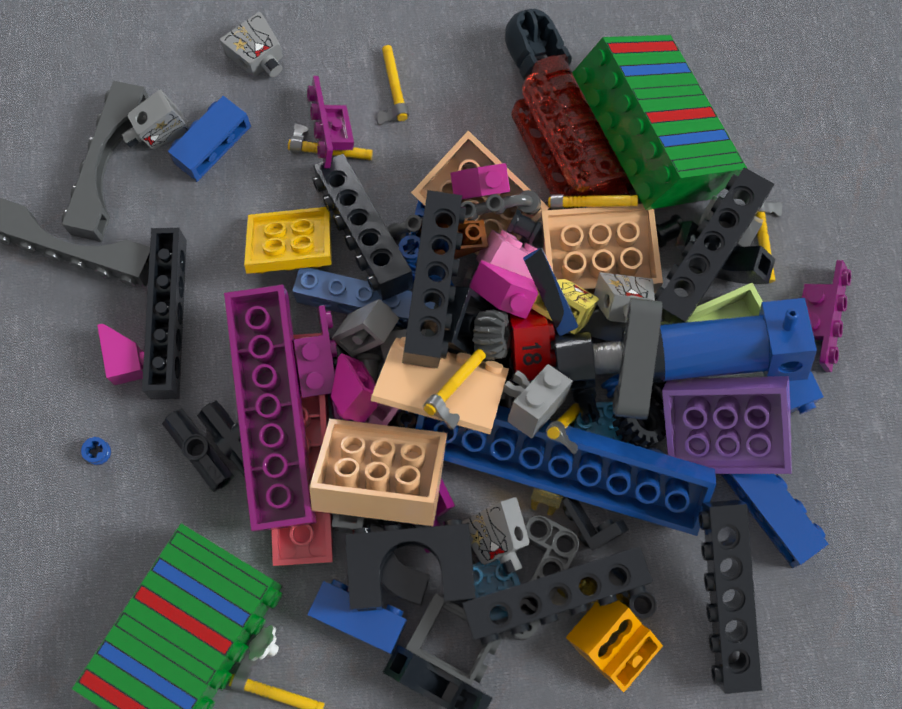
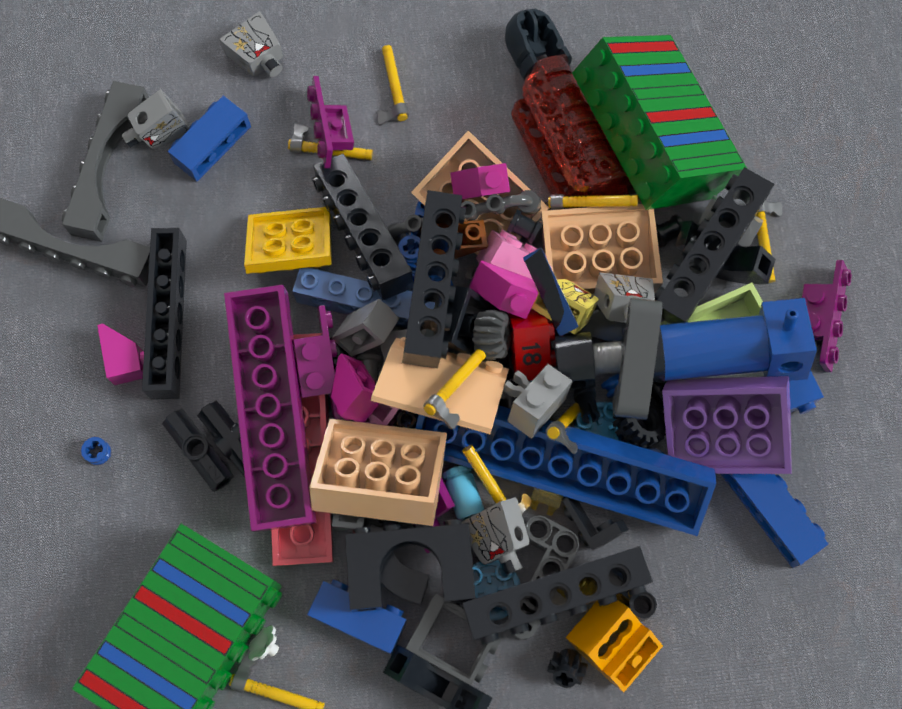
black brick [699,500,762,694] -> none
none -> medium azure piece [442,465,485,521]
none -> yellow piece [462,445,534,514]
none -> black gear [547,648,588,688]

